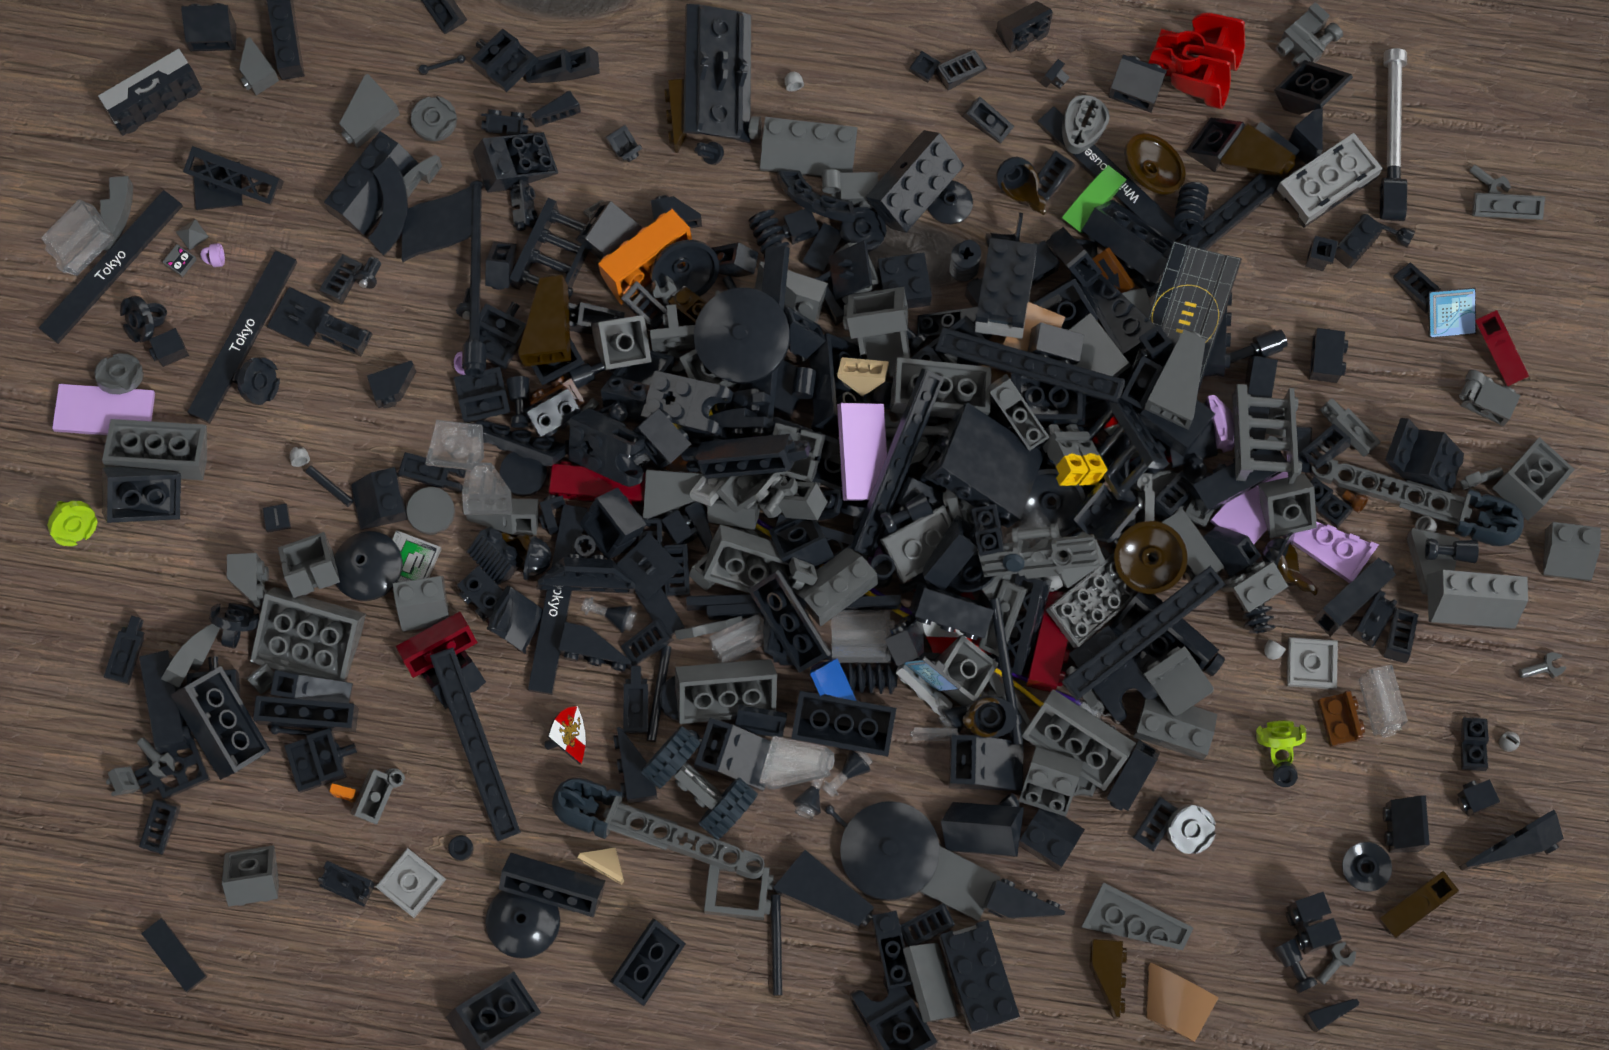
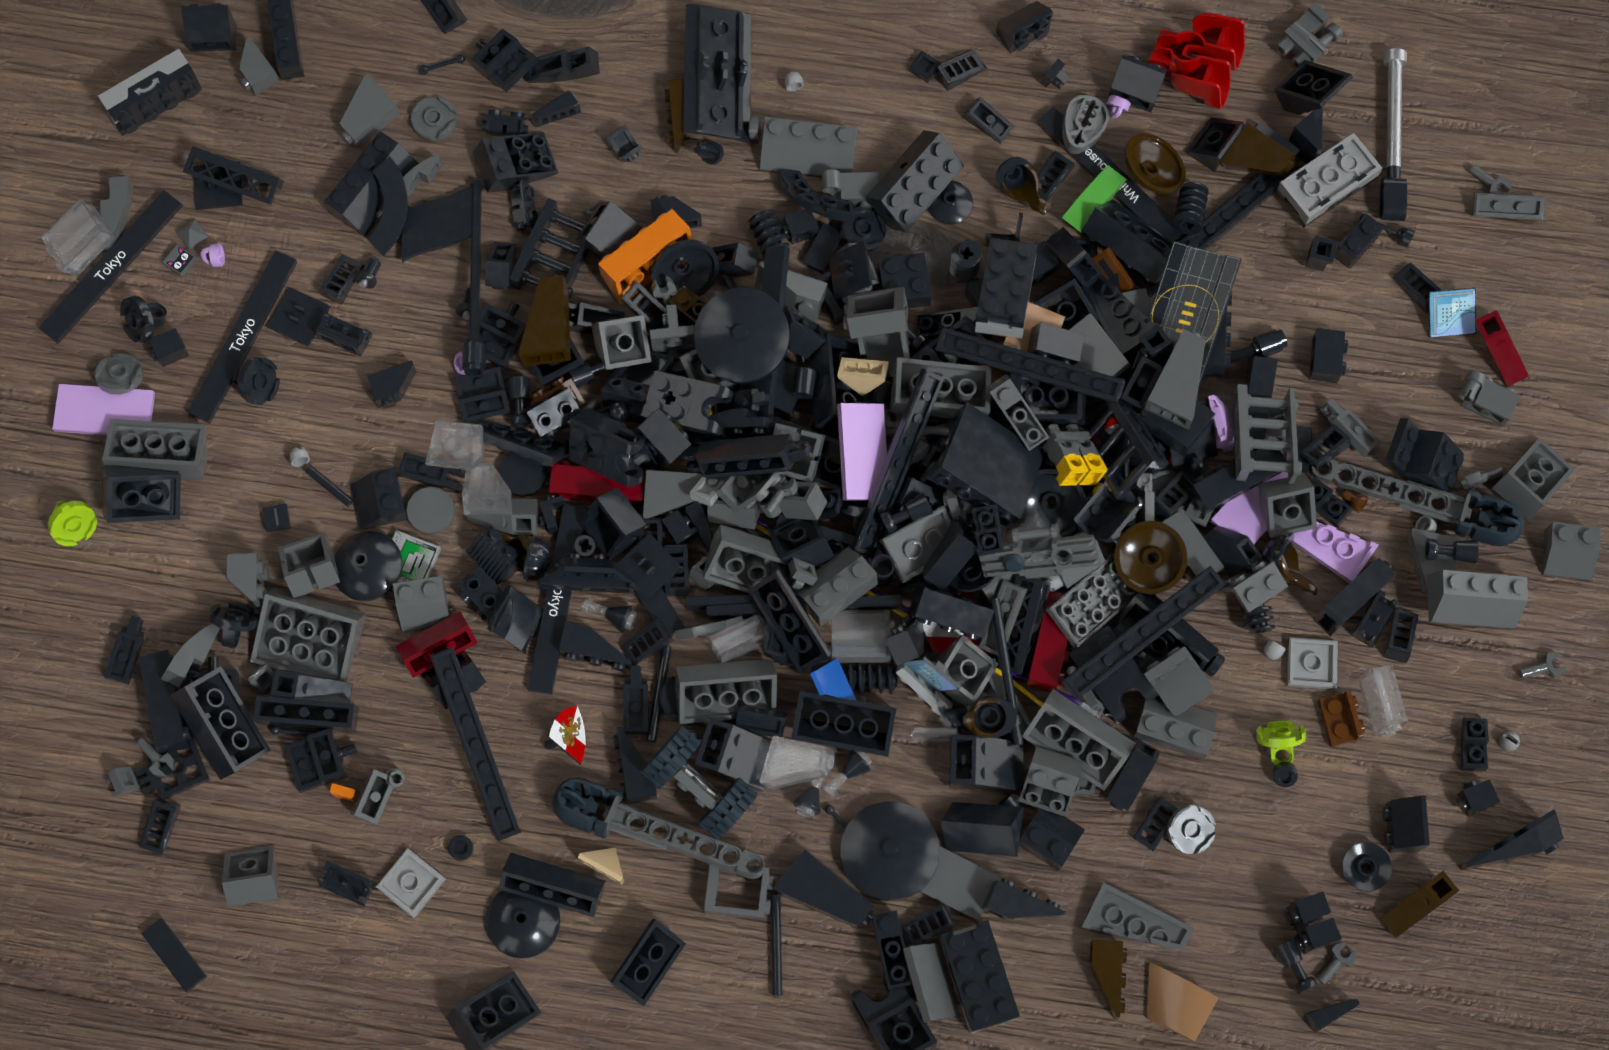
none -> lavender tile [1106,95,1131,119]

